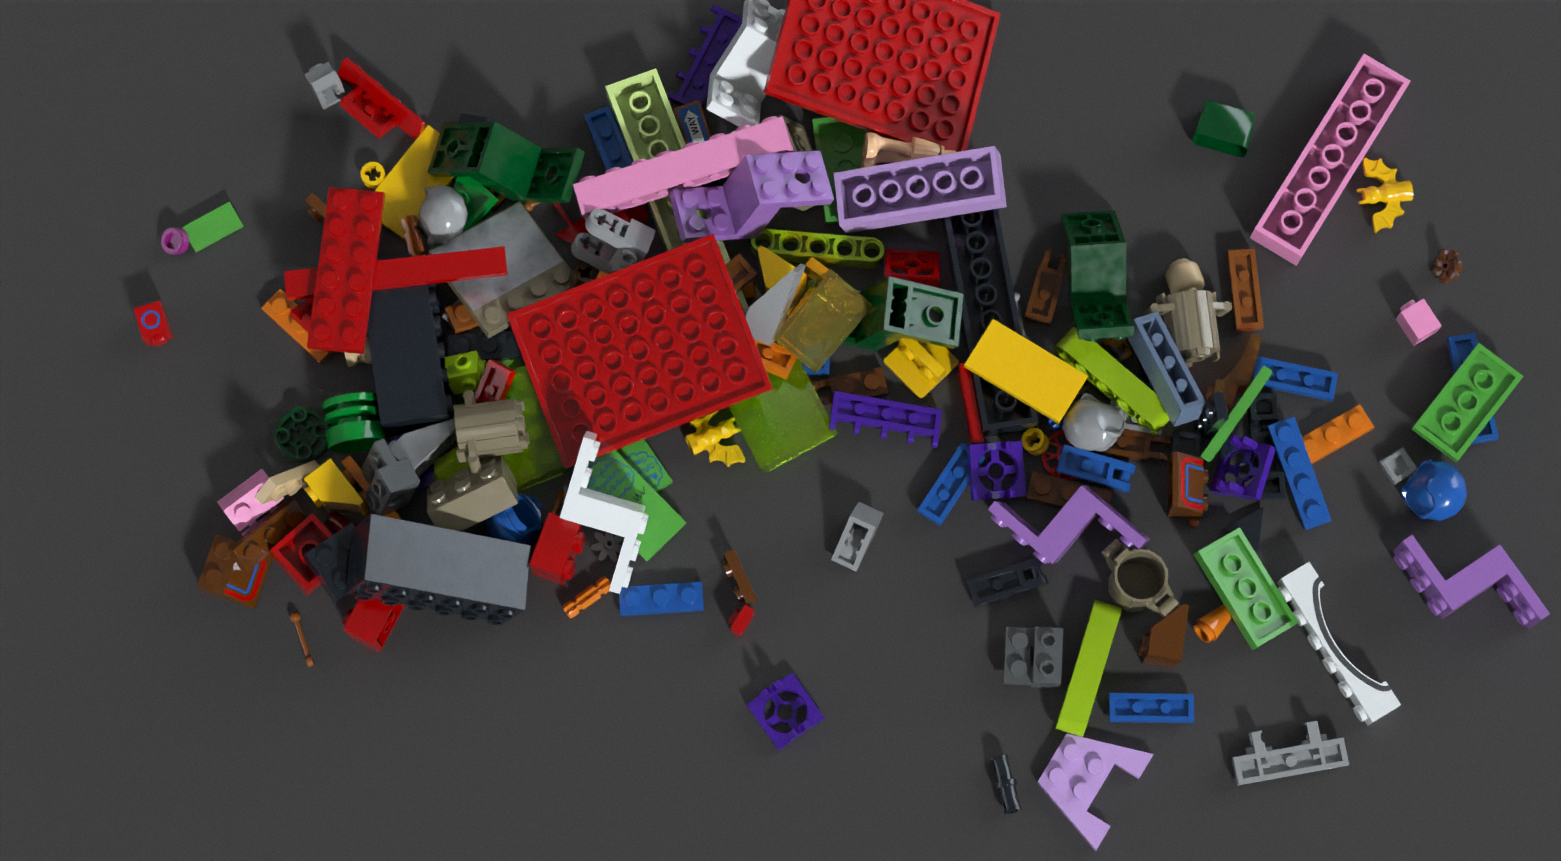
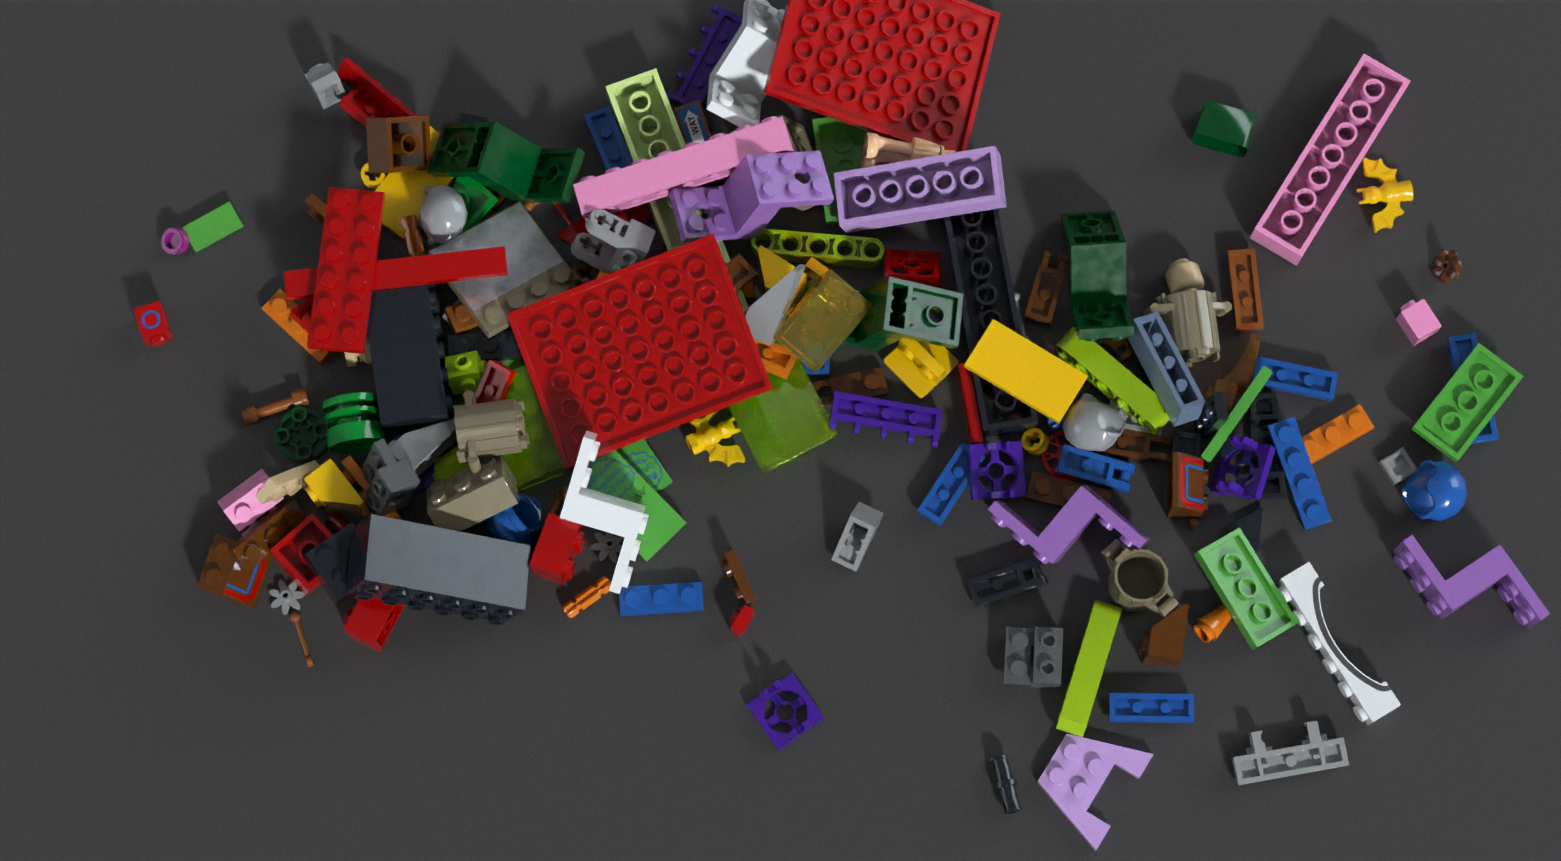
none -> dark orange bar [241,389,310,425]
none -> light grey plant [269,580,305,615]
none -> reddish brown slope [366,115,431,173]

